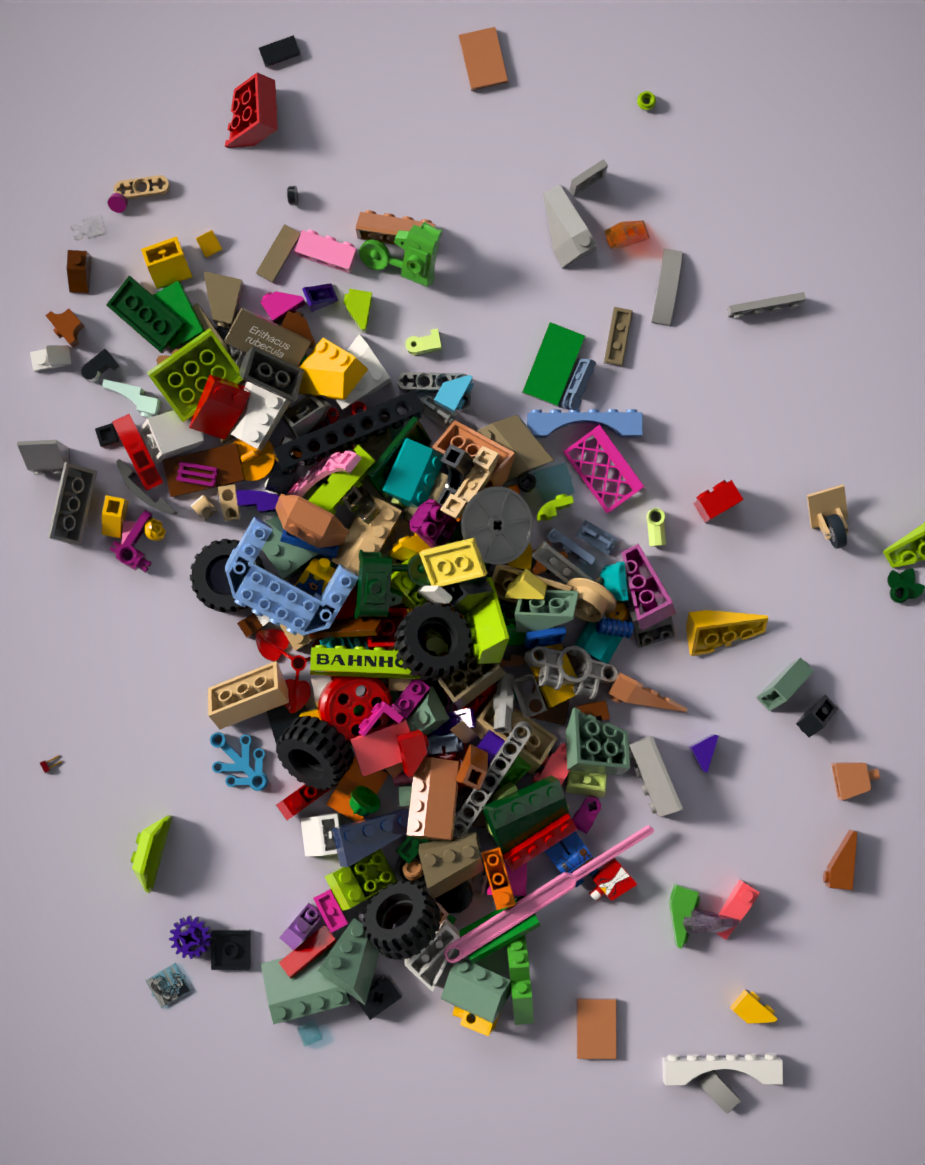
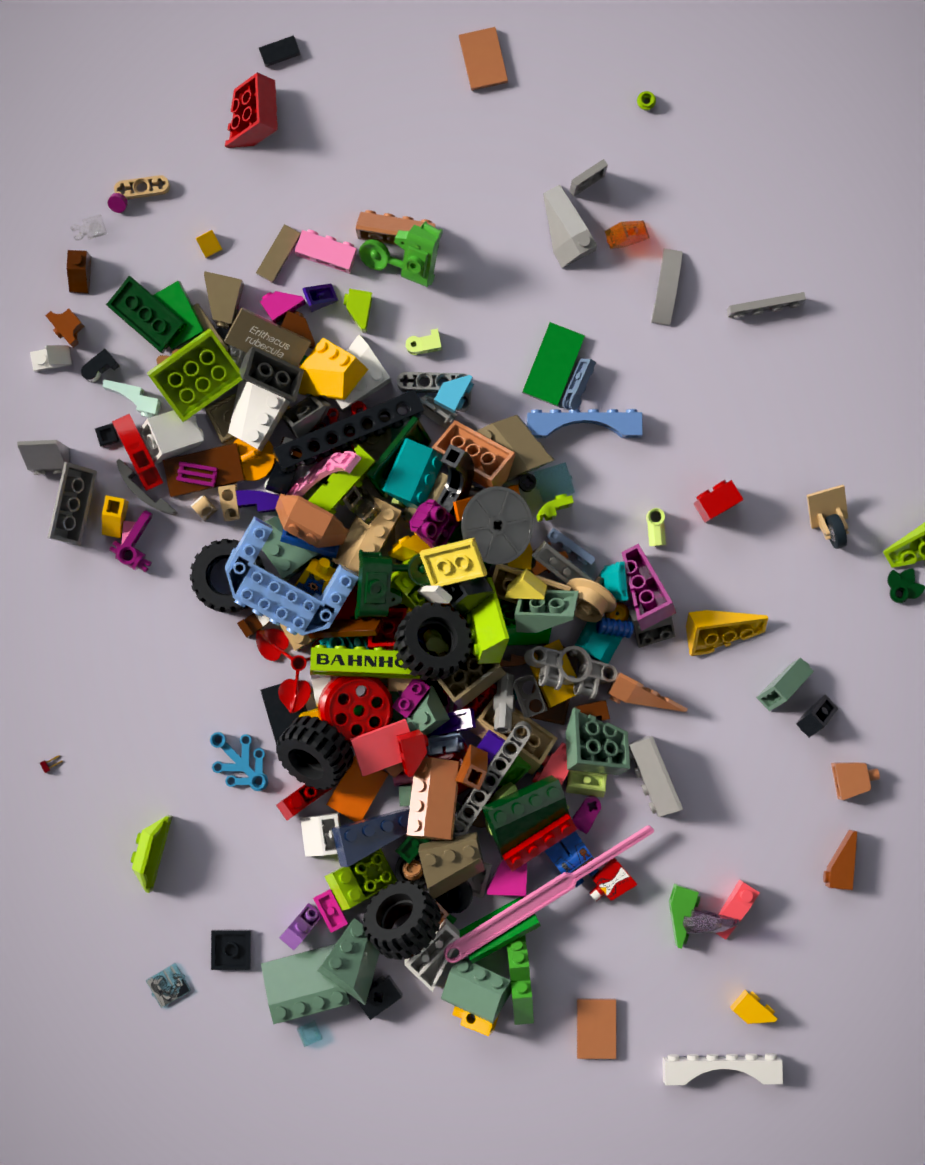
yellow slope [141,236,193,290] -> none
yellow plate [144,518,166,541] -> none
dark purple gear [169,915,212,959] -> none
red slope [189,374,250,440] -> none
tan slope [208,661,289,730] -> none
tile [278,925,337,979] -> none
black tile [287,186,298,205] -> none
green piece [349,786,380,817] -> none
dark pink bracket [358,701,404,736] -> none
tan slope [440,446,499,519] -> none
tan sticker [451,721,478,744] -> none
orange slope [481,847,516,910] -> none
blue tile [523,626,566,650] -> none
dark pink fence [563,425,645,514] -> none
sand blue hinge [576,520,618,555] -> none
dark tan tile [604,307,633,367] -> none
dark purple slope [688,734,719,773] -> none
light grey slope [698,1070,742,1114] -> none

